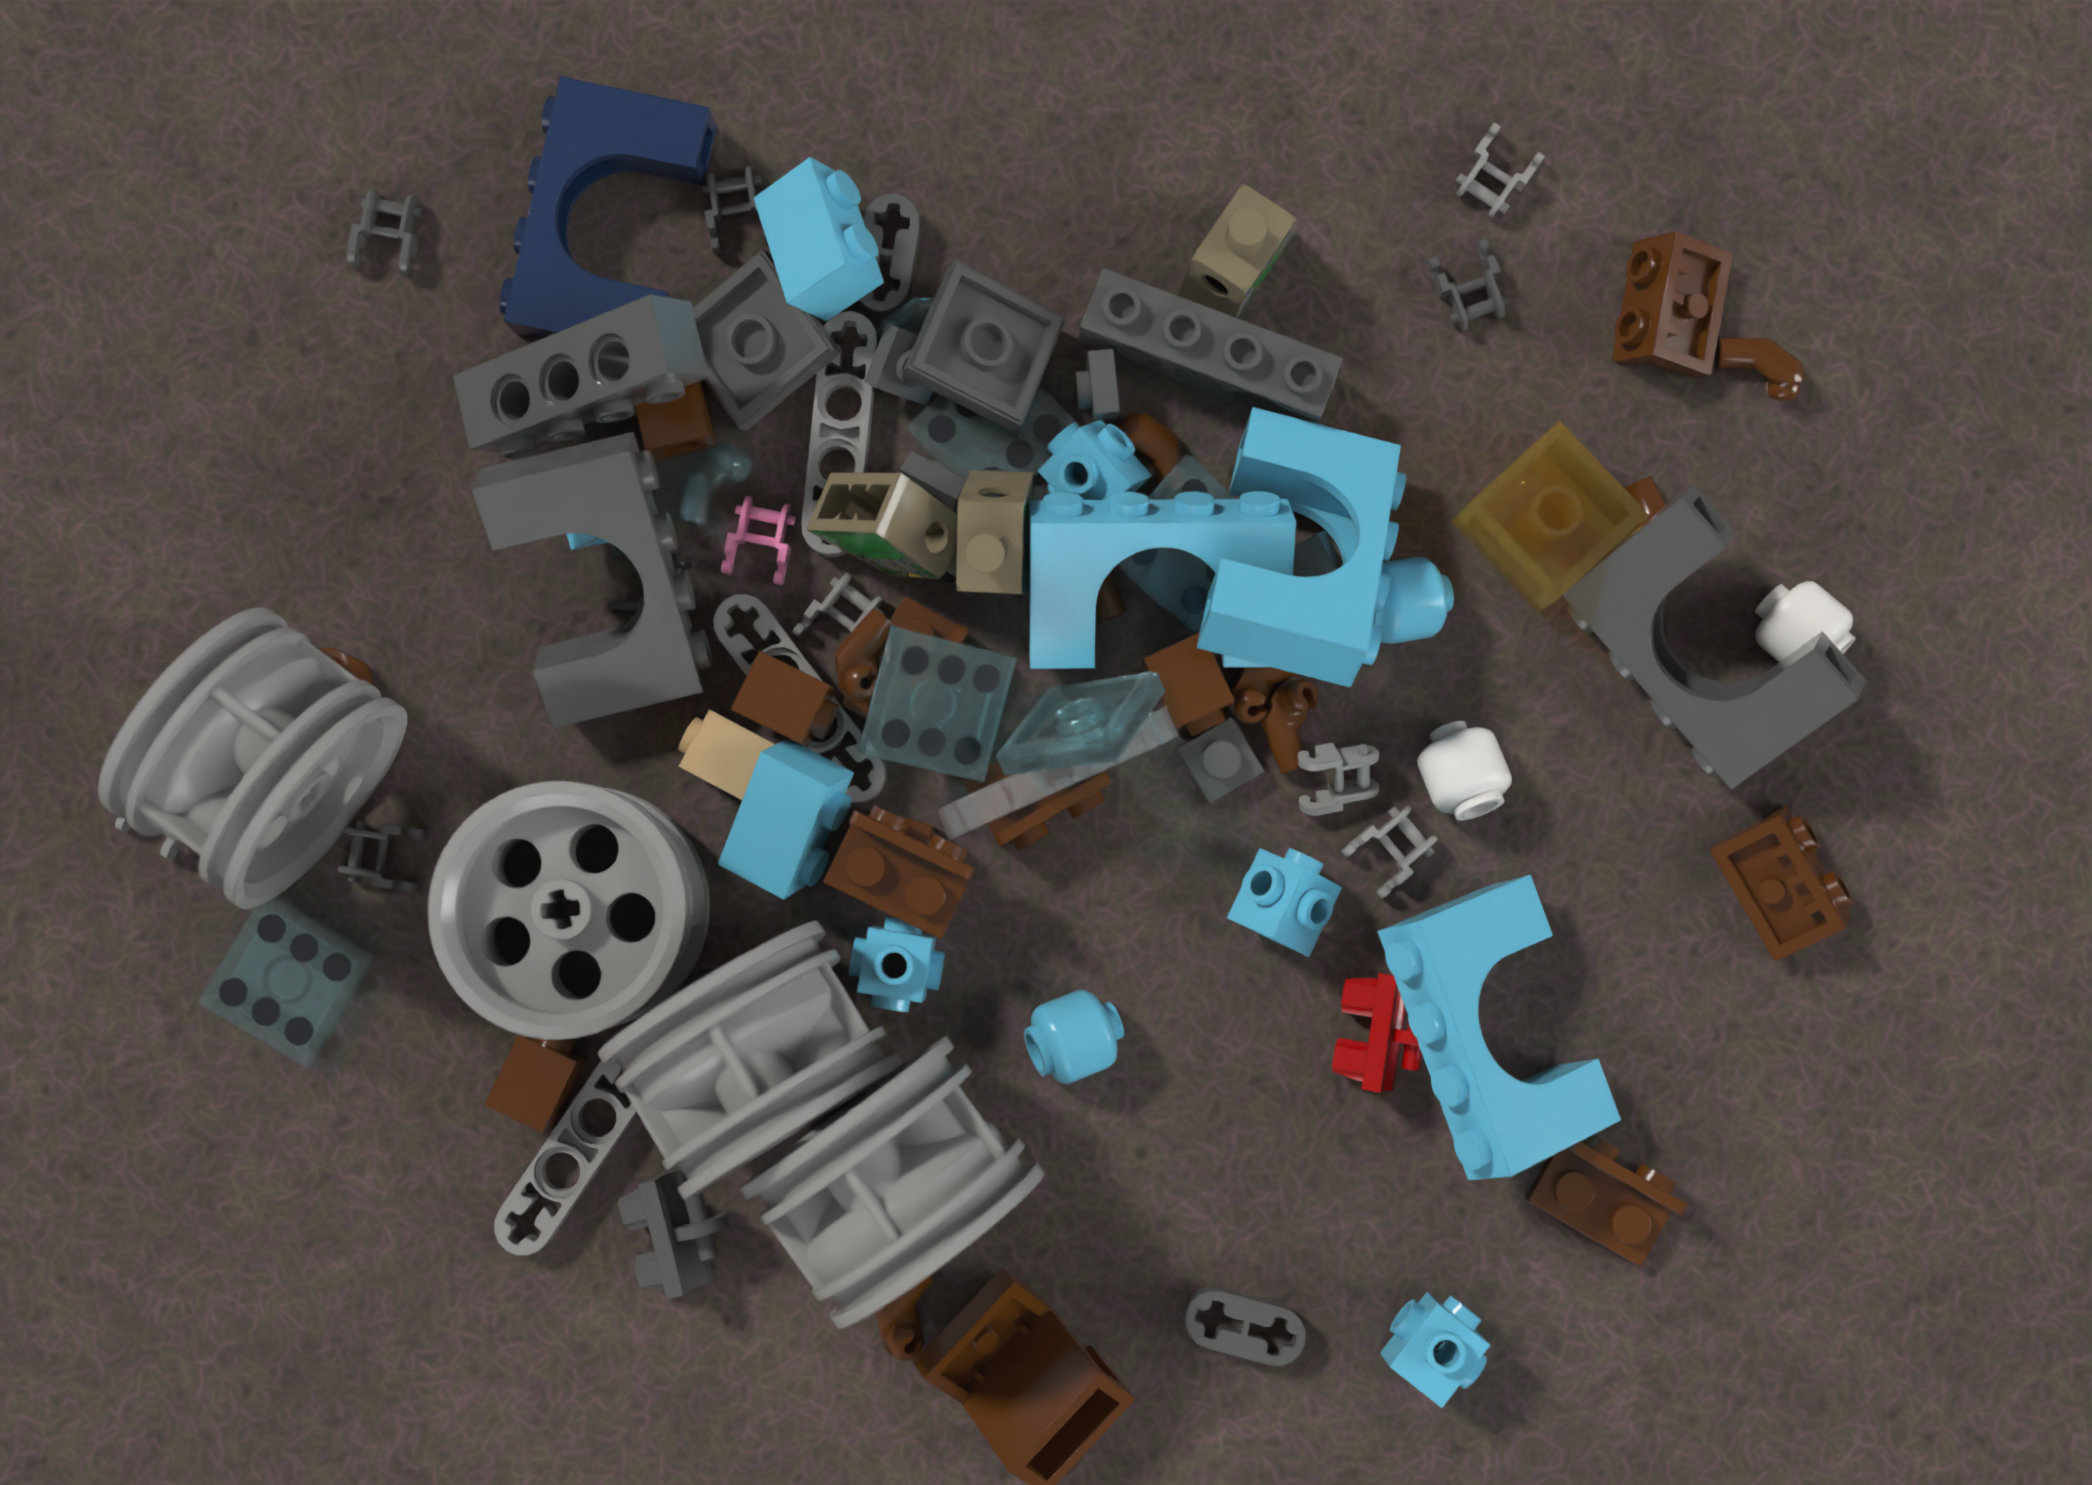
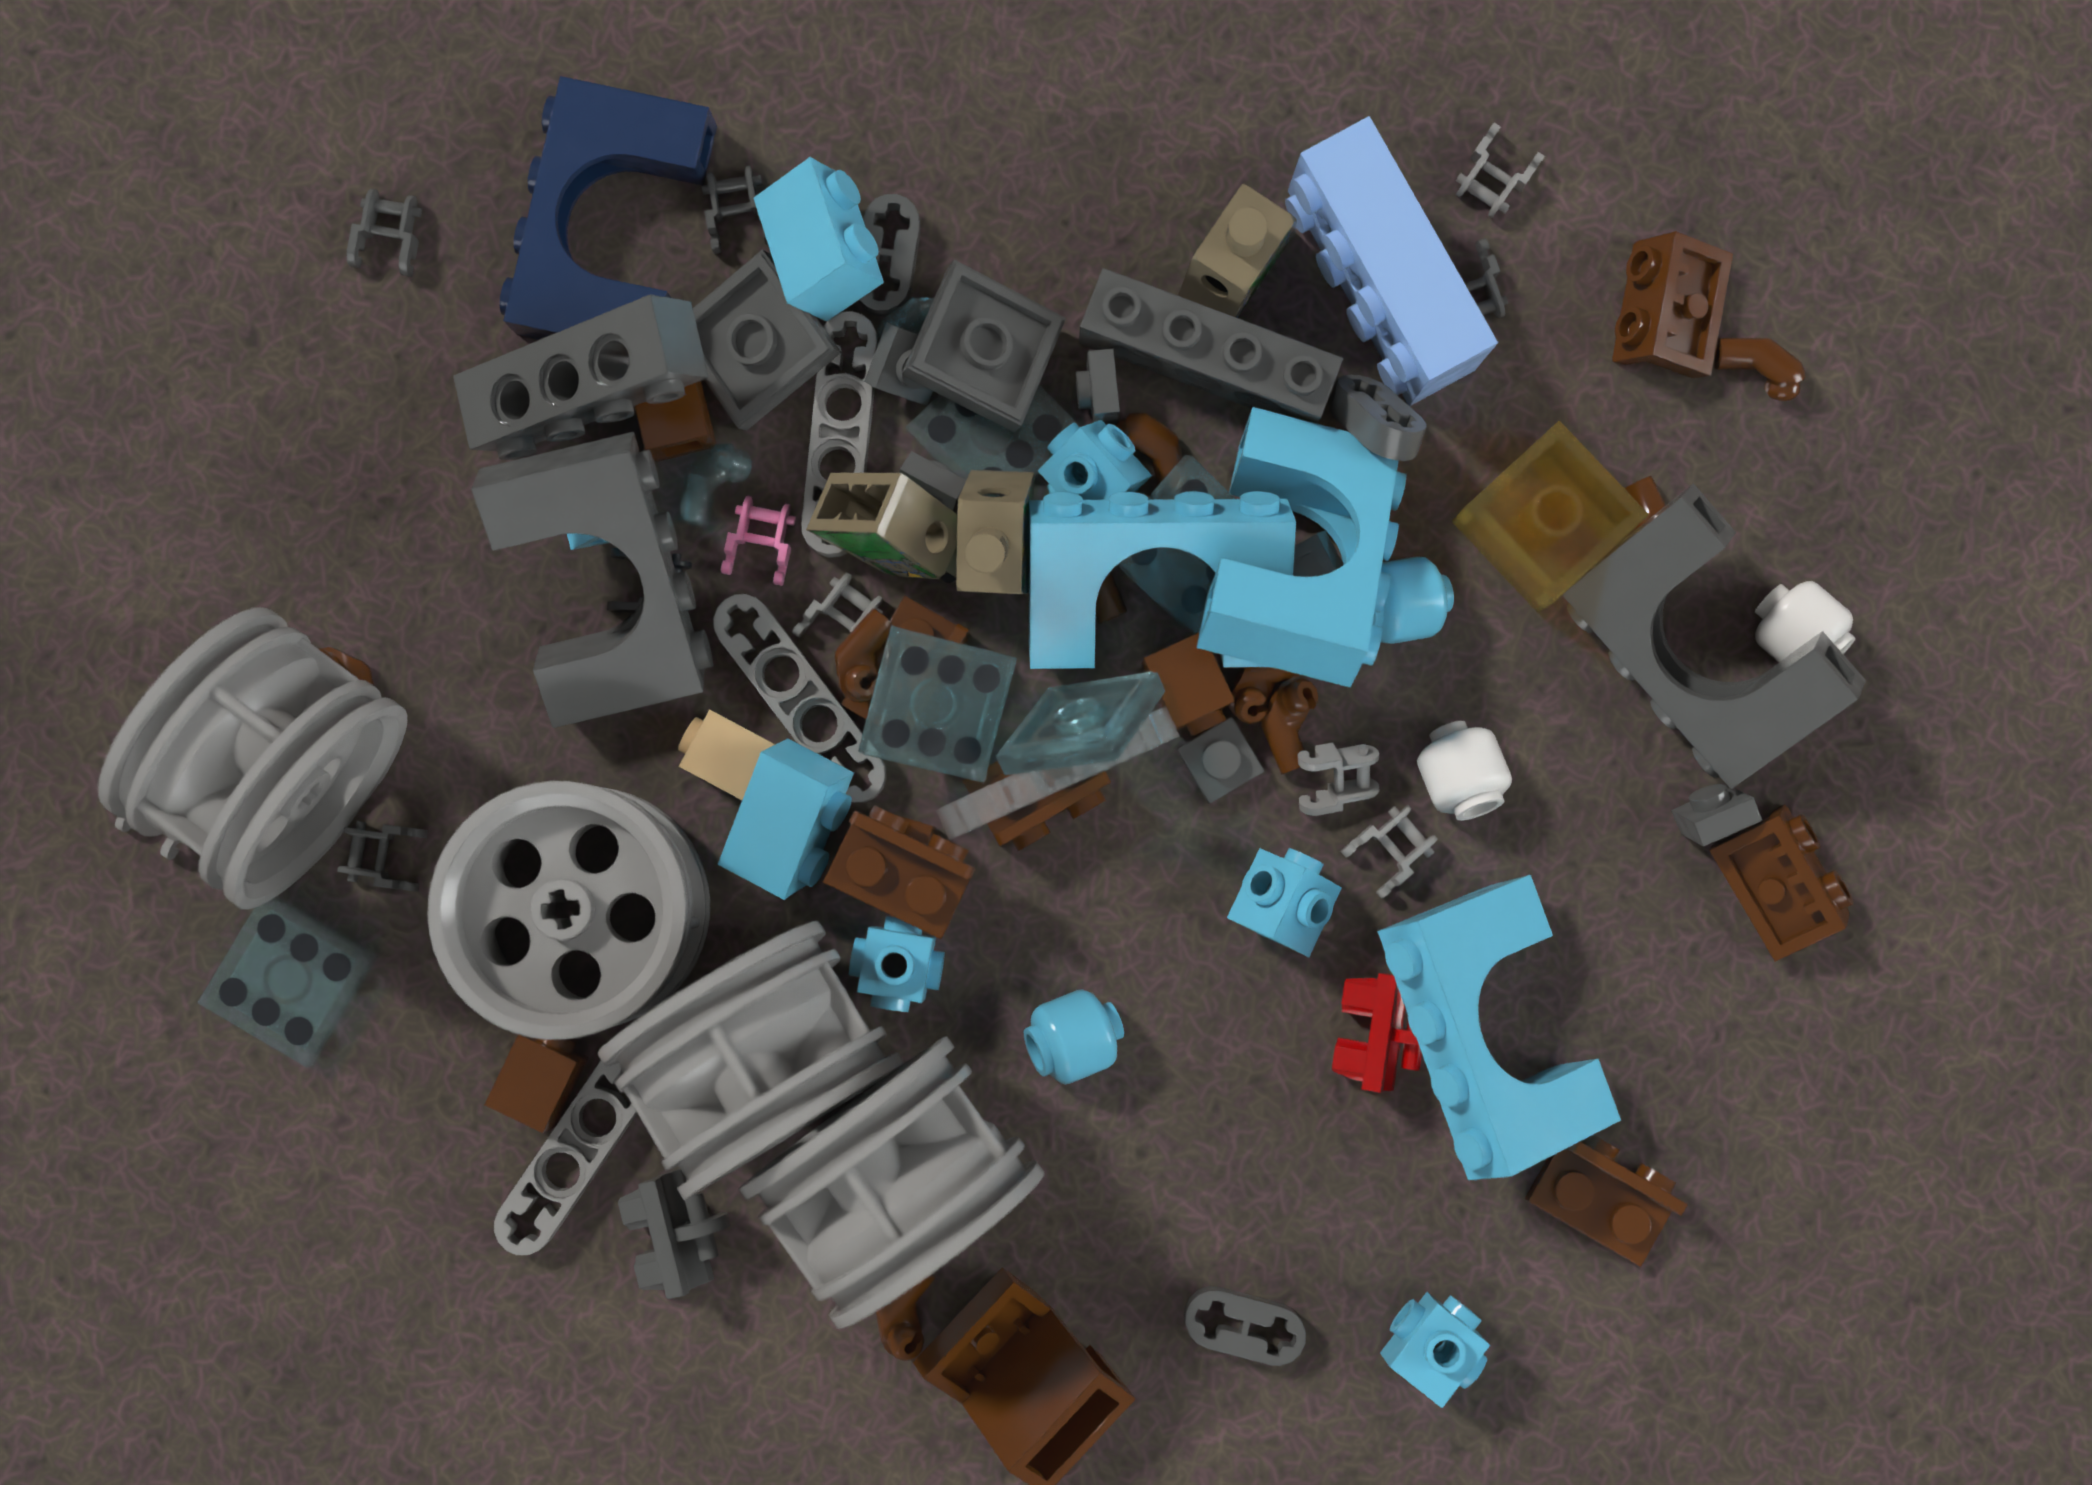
reddish brown brick [731,651,839,747] -> none
none -> light blue brick [1285,116,1498,406]
none -> dark grey beam [1329,375,1426,461]
none -> dark grey plate [1671,784,1762,847]

